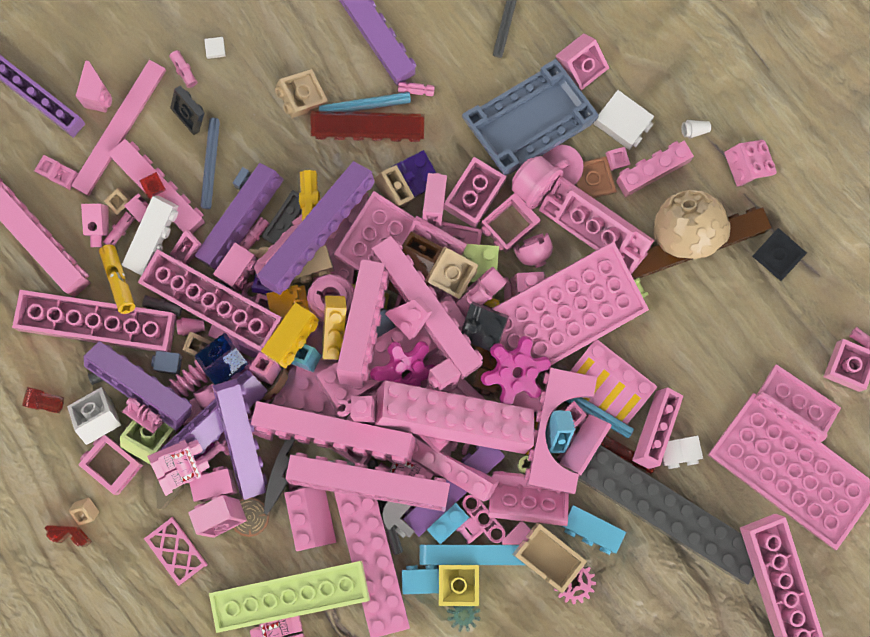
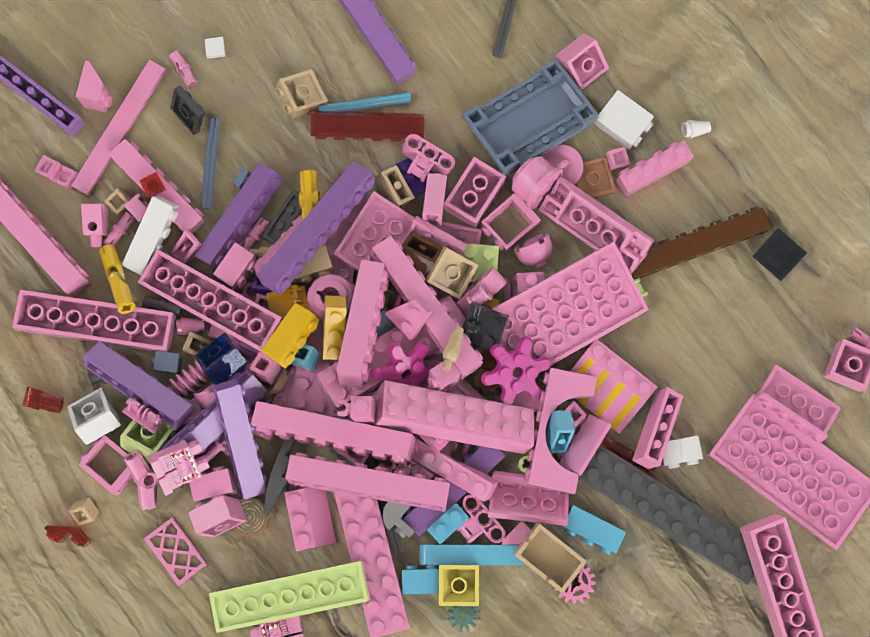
bright pink axle [398,82,435,96] -> none
medium azure axle [566,397,634,438] -> none
tan piece [653,190,731,259] -> none
bright pink bracket [724,140,777,187] -> none
none -> bright pink piece [123,450,158,509]
none -> bright pink piece [402,134,455,182]
none -> tan piece [442,326,464,371]

